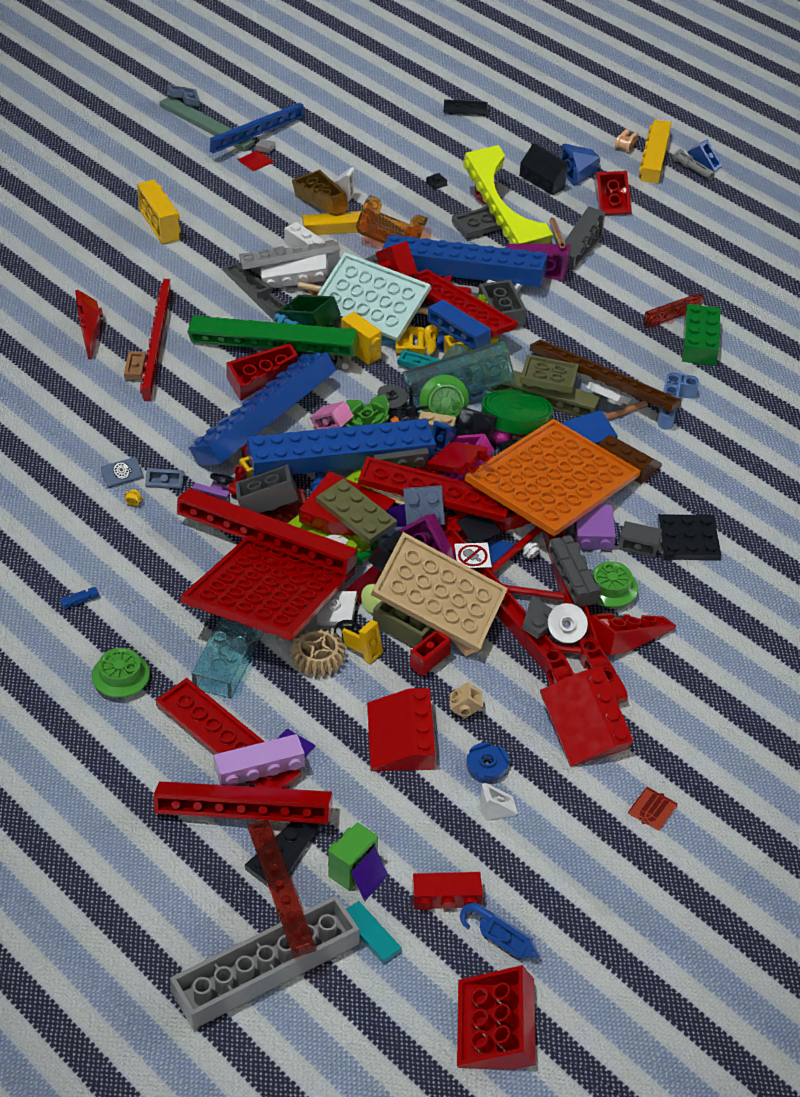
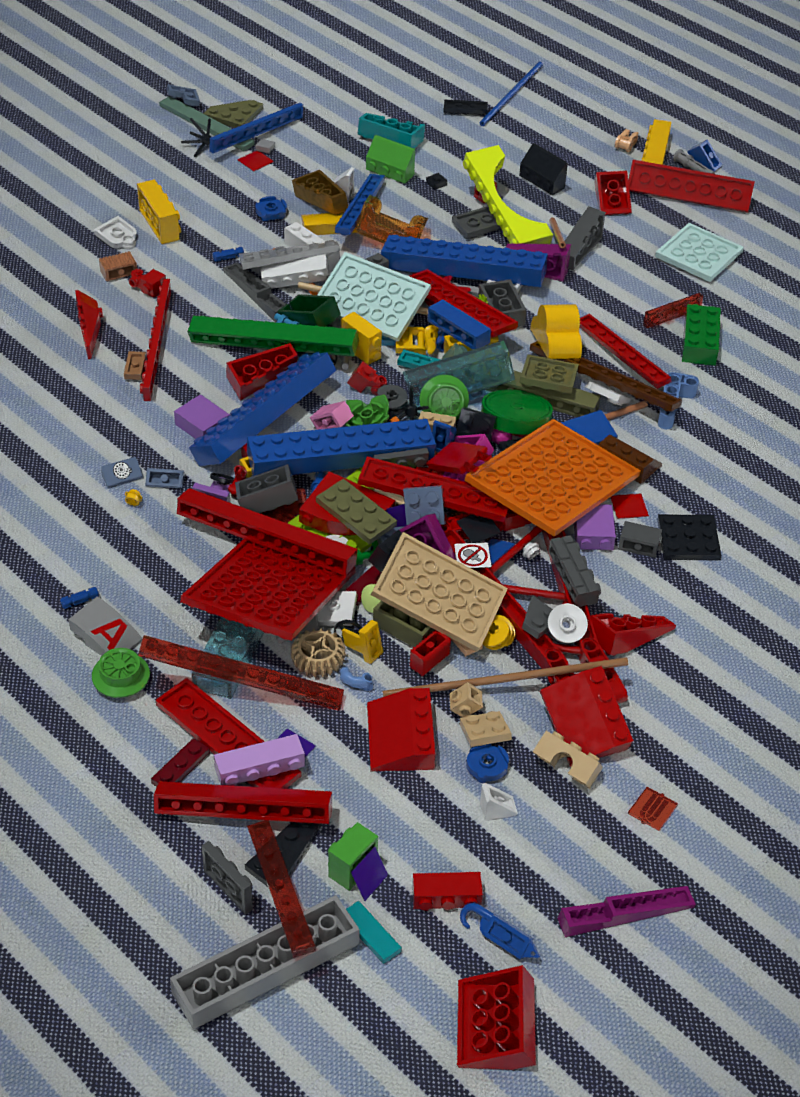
red brick [375,241,418,276] -> none
blue slope [561,144,600,186] -> none
bright green wheel [592,561,638,608] -> none
none -> light grey slope [68,597,143,656]
none -> white plate [94,216,136,249]
none -> nougat brick [99,251,137,281]
none -> red brick [128,269,166,298]
none -> clear red plate [138,635,344,711]
none -> dark red plate [151,738,210,787]
none -> medium lavender brick [174,394,230,439]
none -> black plant [181,118,212,157]
none -> dark grey plate [202,841,253,915]
none -> olive plate [203,100,263,128]
none -> blue axle [212,247,244,262]
none -> blue plate [255,196,287,221]
none -> blue plate [335,173,385,236]
none -> medium blue piece [340,667,374,691]
none -> red brick [347,361,387,396]
none -> teal wedge [357,113,425,148]
none -> bright green slope [366,135,415,184]
none -> medium nougat piece [383,657,628,697]
none -> tan plate [460,711,512,747]
none -> blue piece [479,61,543,126]
none -> yellow piece [483,615,516,650]
none -> yellow brick [530,304,582,359]
none -> tan arch [533,731,603,789]
none -> magenta slope [557,886,696,937]
none -> red tile [580,313,671,389]
none -> red sticker [610,493,649,519]
none -> red plate [628,160,755,213]
none -> light aqua plate [655,223,744,282]

